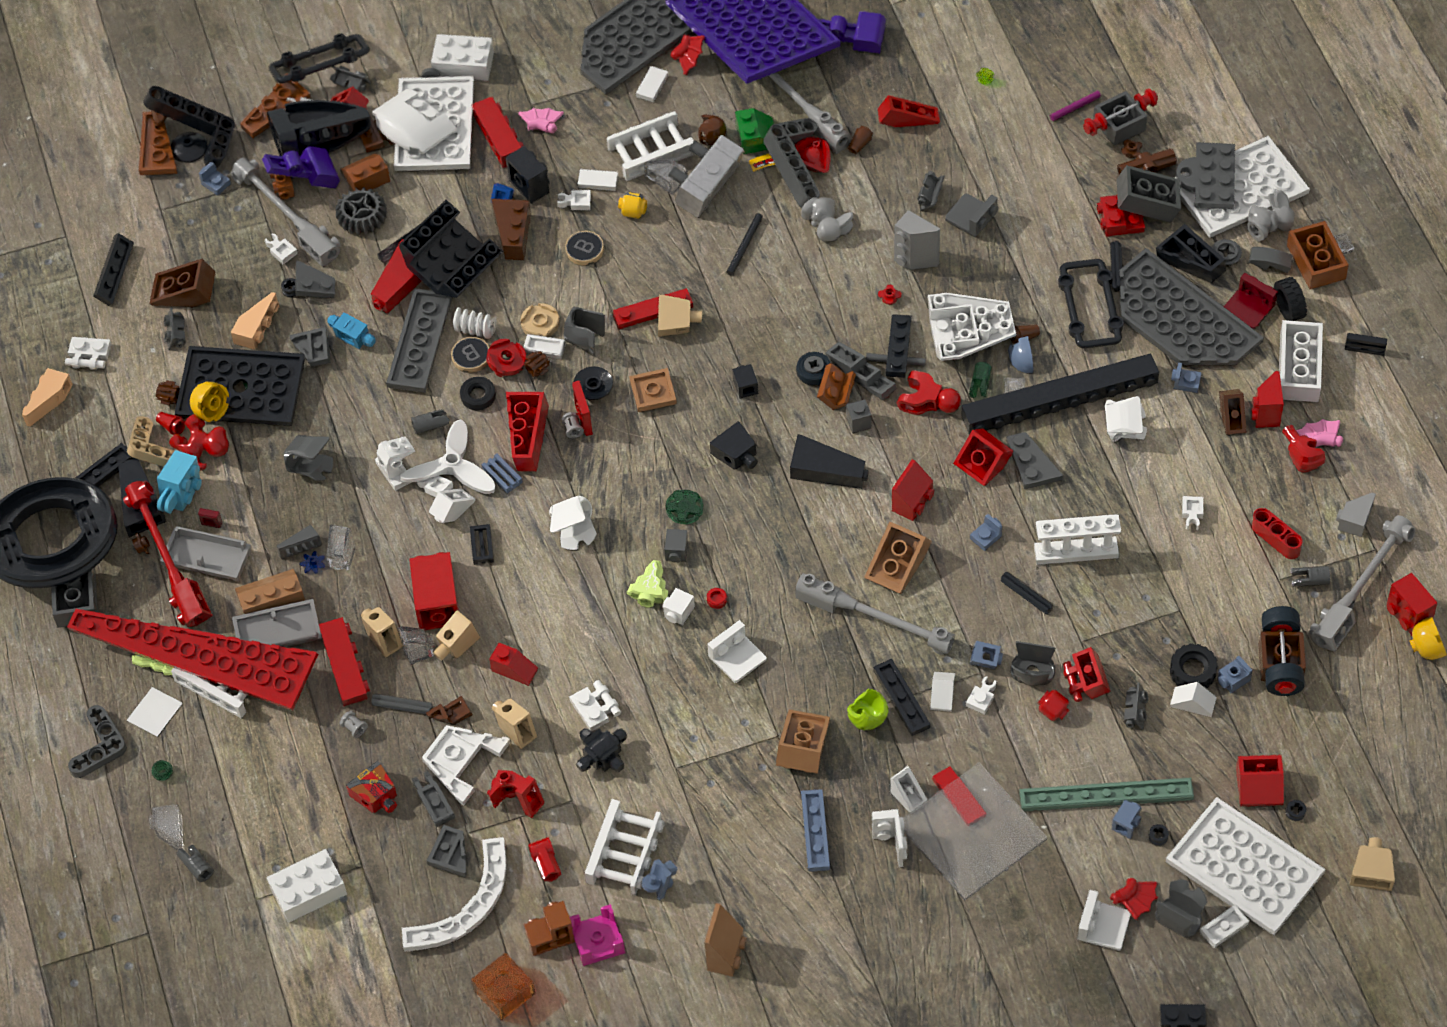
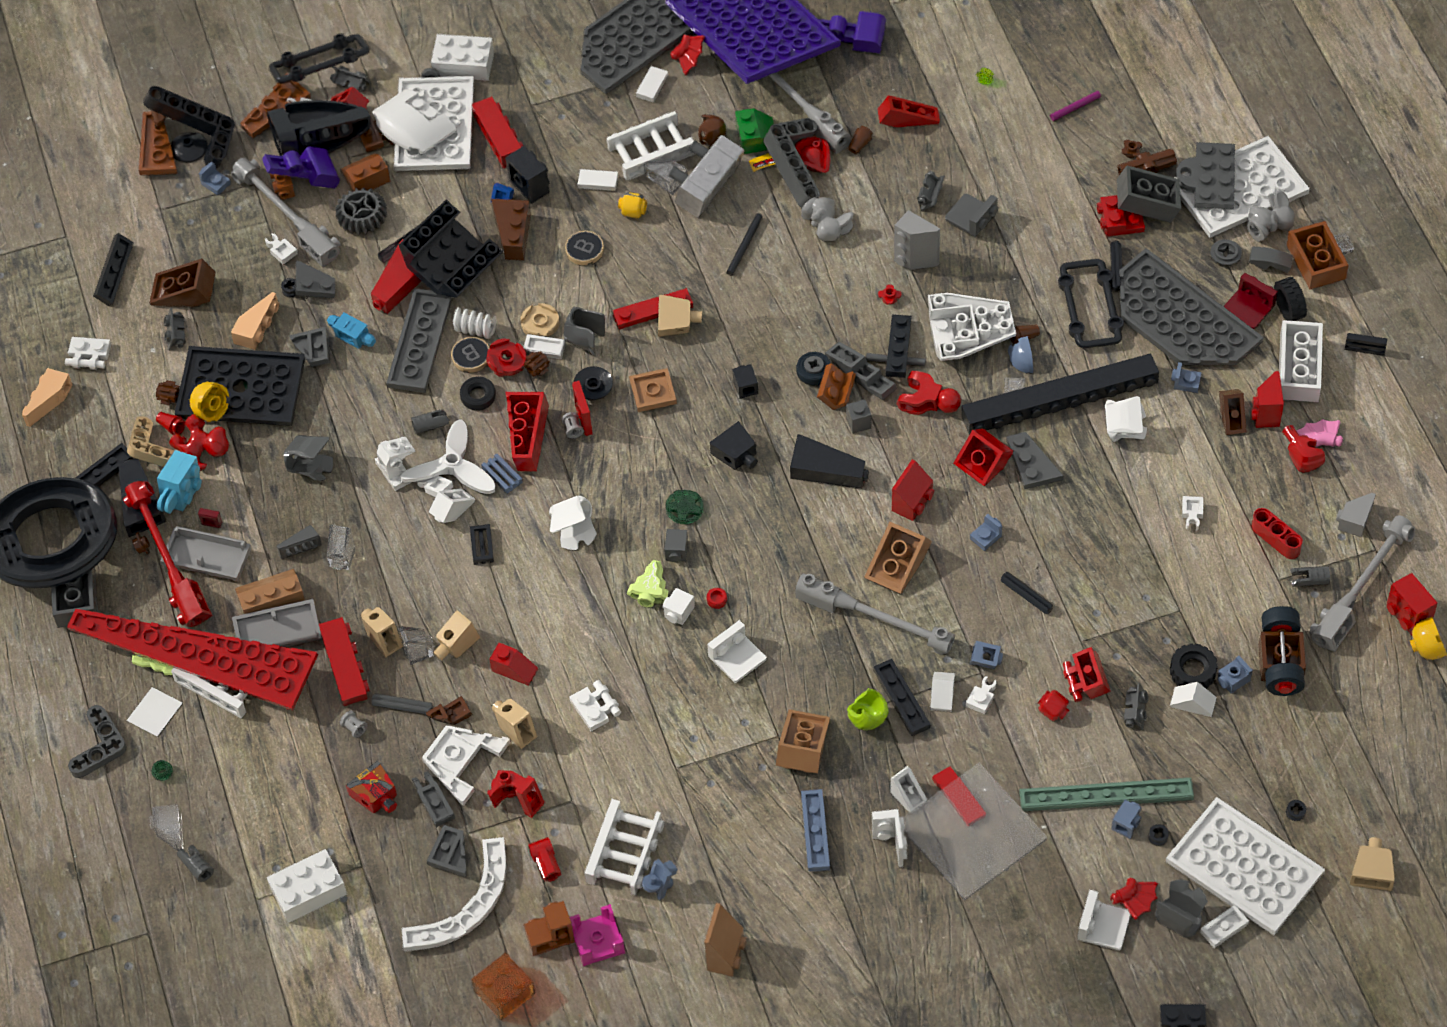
clear blue plant [299,551,325,574] -> none
red slope [409,552,459,631] -> none
bright pink arm [519,108,564,134] -> none
white plate [558,190,591,210] -> none
black piece [576,728,627,772] -> none
clear green hinge [969,362,992,398] -> none
dark grey piece [1010,641,1055,686] -> none
white fence [1034,514,1121,565] -> none
dark grey brick [1083,88,1158,146] -> none
black wedge [1156,224,1226,283] -> none
red slope [1236,755,1284,807] -> none

